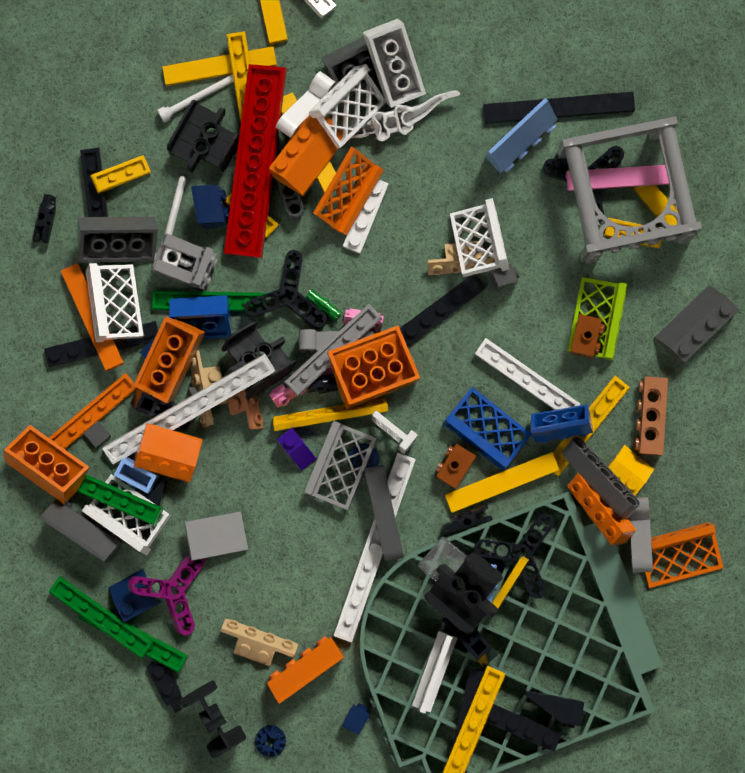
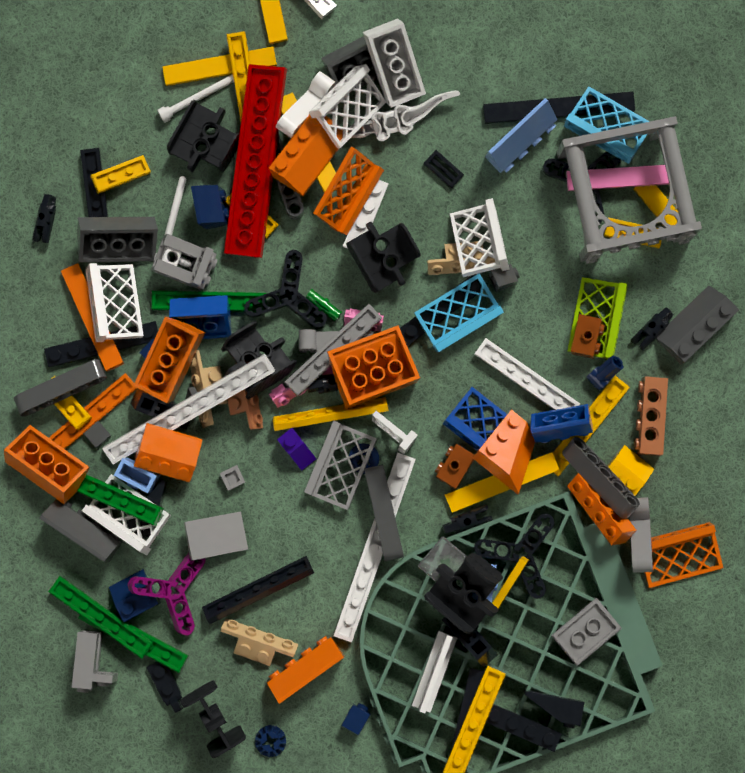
none -> dark grey beam [13,359,107,417]
none -> yellow tile [51,376,92,430]
none -> light grey brick [72,630,118,693]
none -> black plate [202,556,314,625]
none -> light grey plate [220,465,246,491]
none -> black piece [346,222,421,293]
none -> medium azure fence [414,273,504,352]
none -> black tile [423,150,464,189]
none -> orange wedge [473,409,535,495]
none -> light grey tile [551,598,622,666]
none -> medium azure fence [564,86,650,164]
none -> dark blue piece [586,355,624,391]
none -> black hinge [631,307,673,351]

